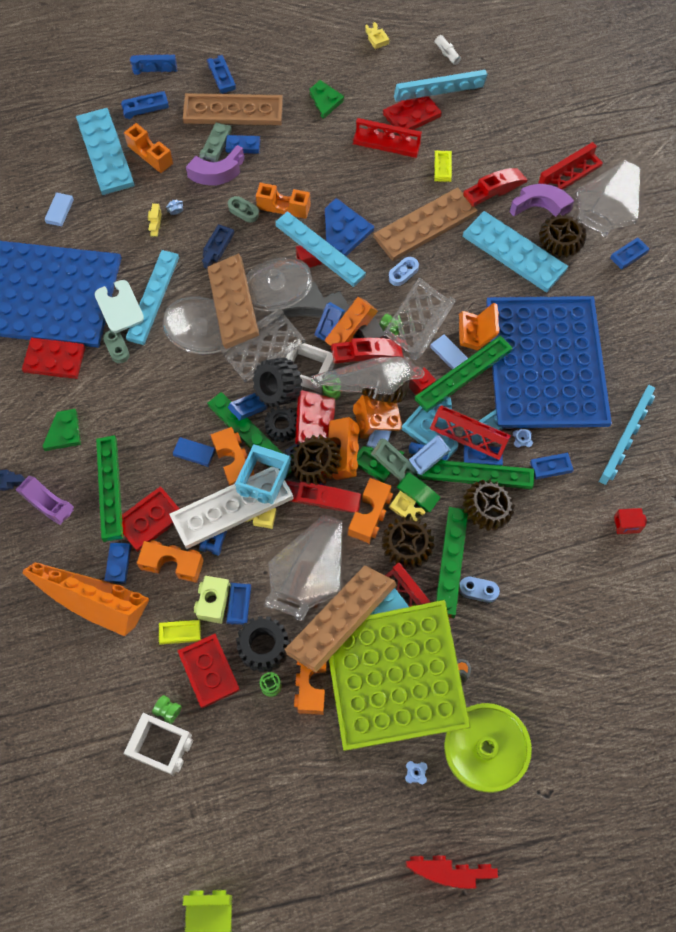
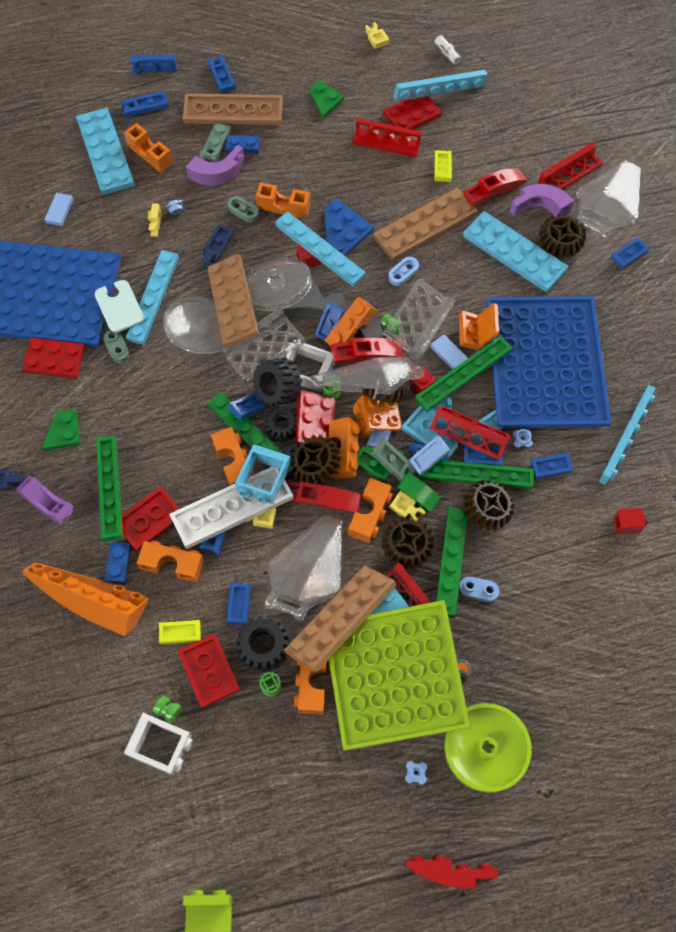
blue tile [173,437,216,467] -> none
yellowish green brick [194,576,230,624] -> none

